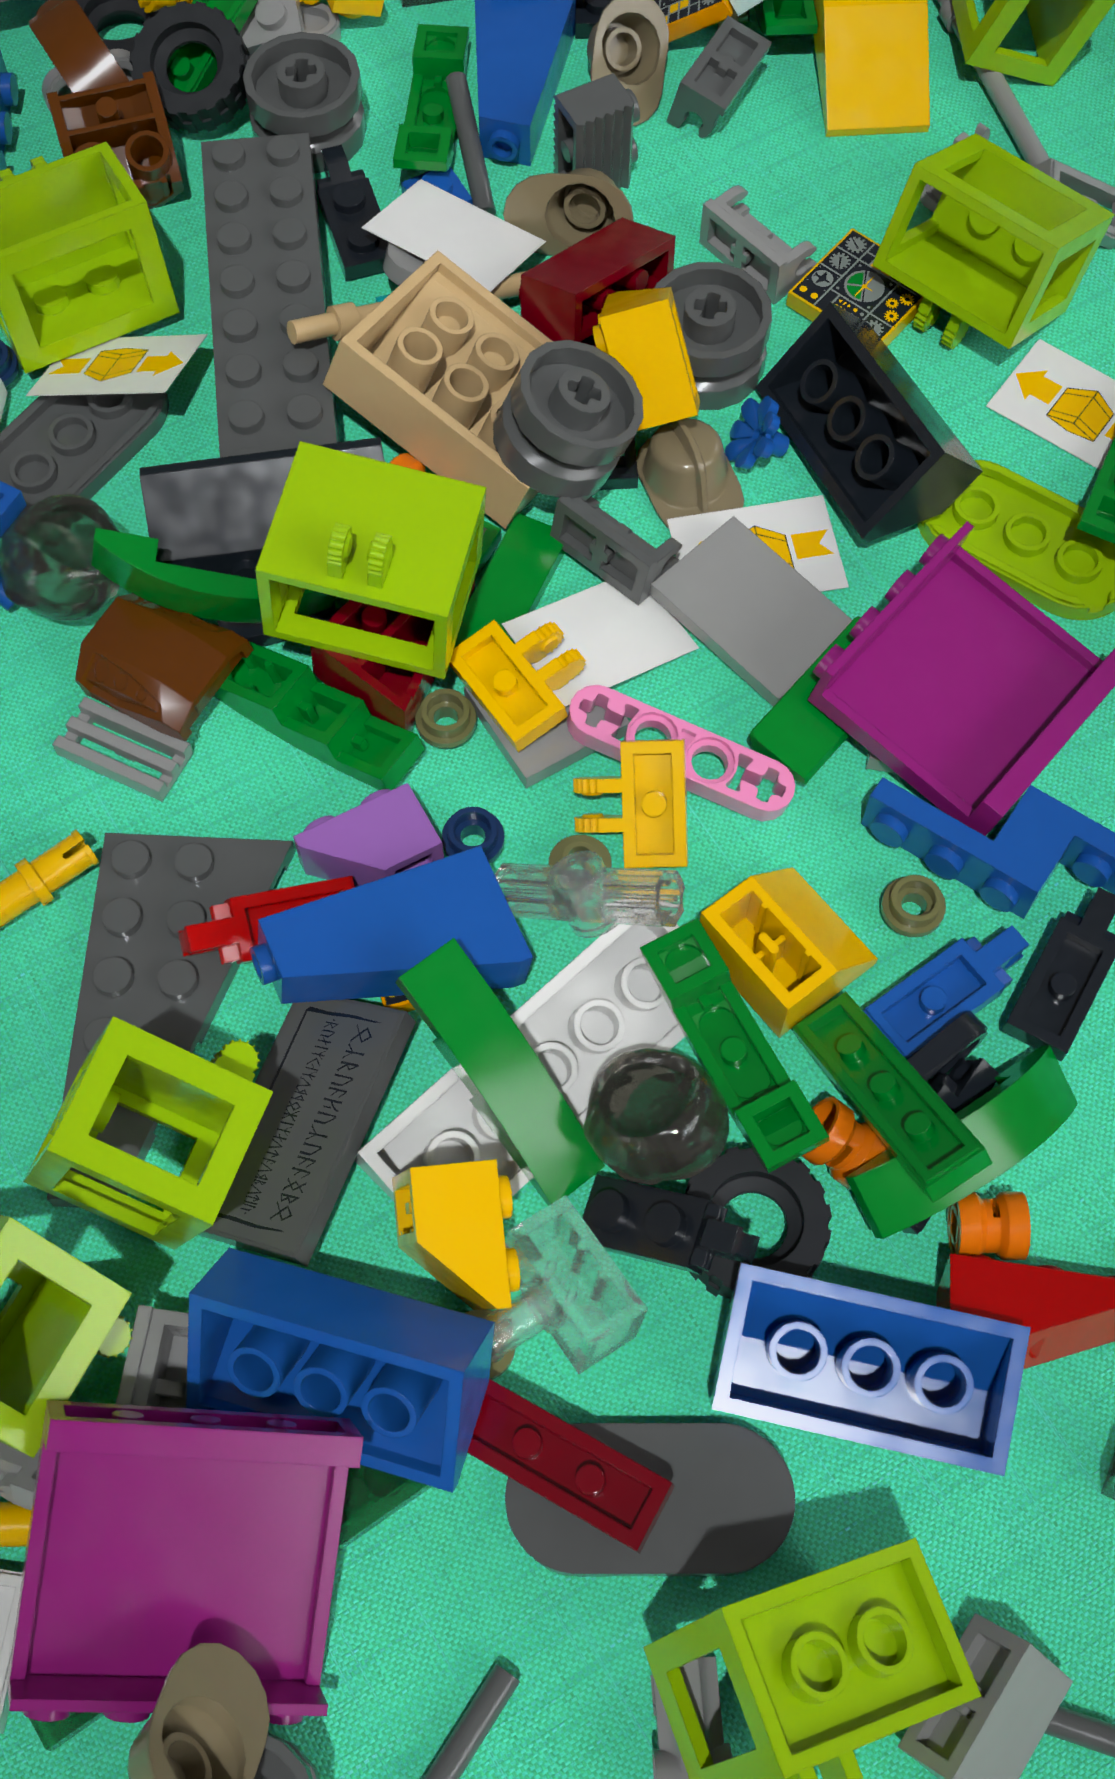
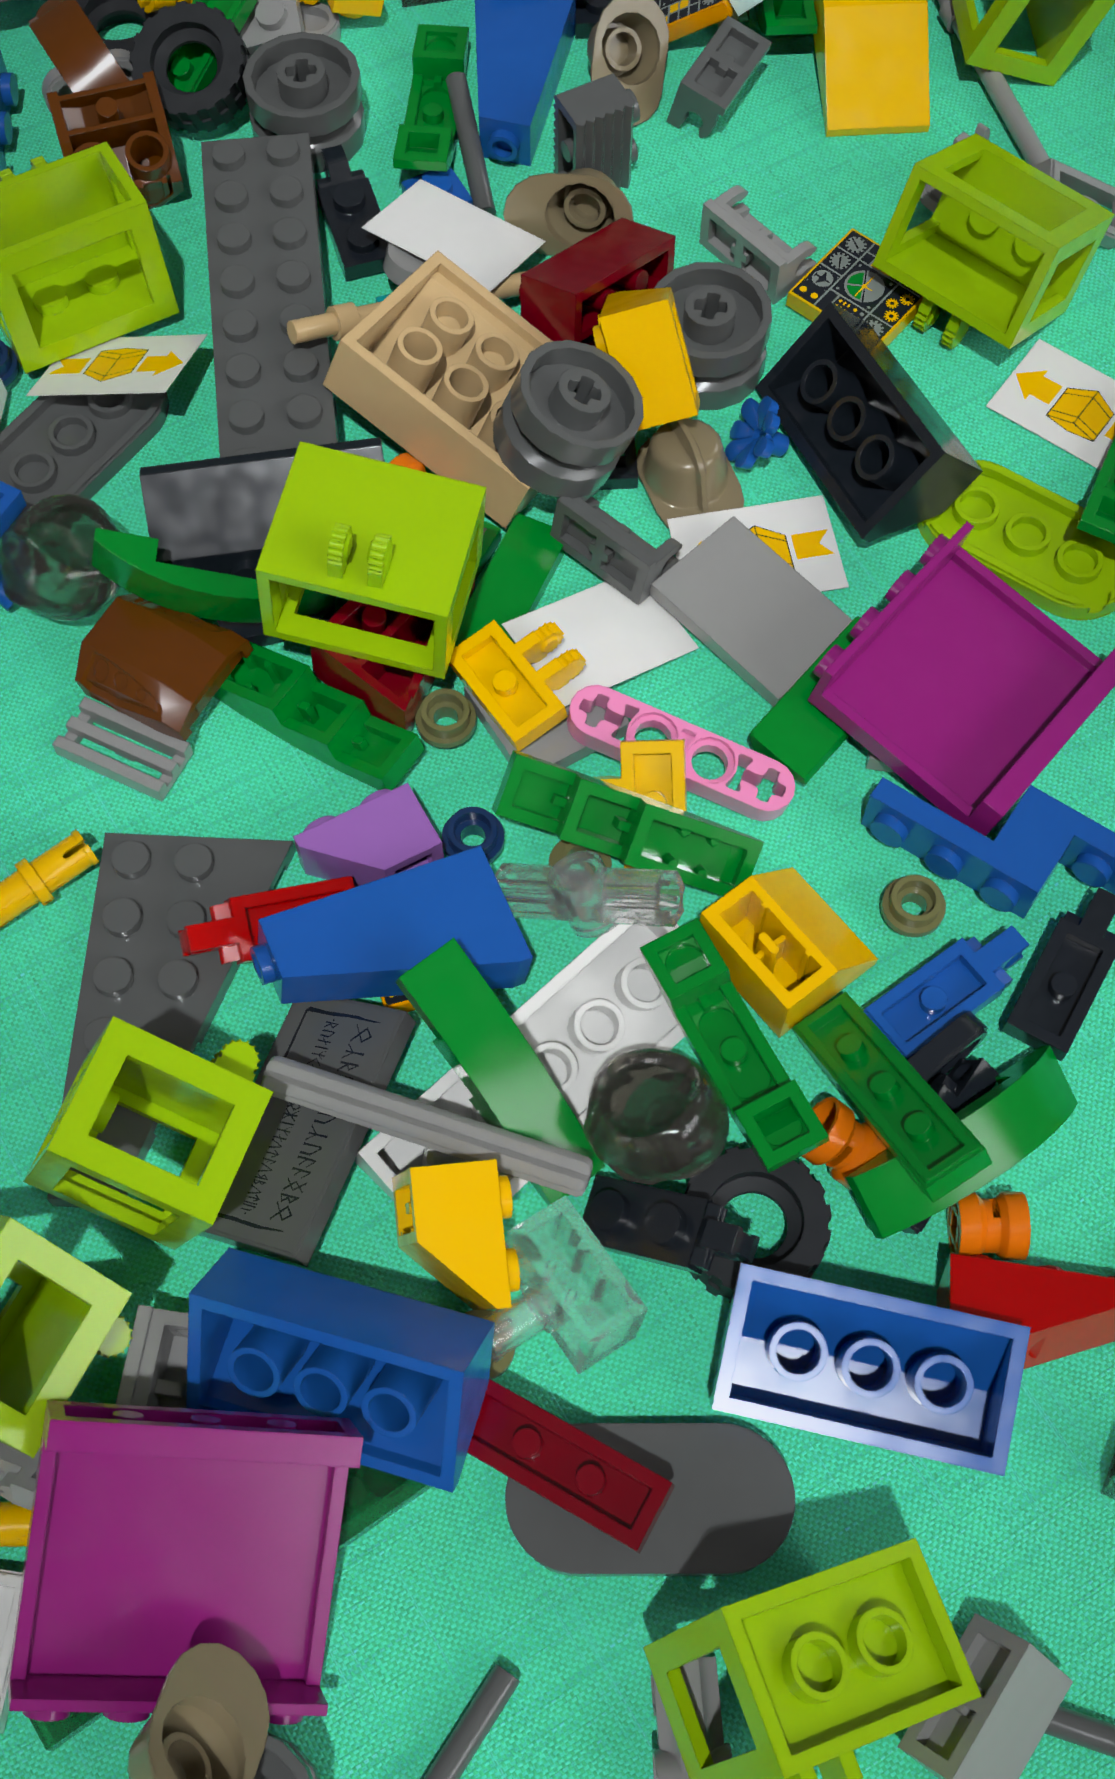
none -> light grey axle [261,1056,593,1197]
none -> green slope [492,750,764,896]

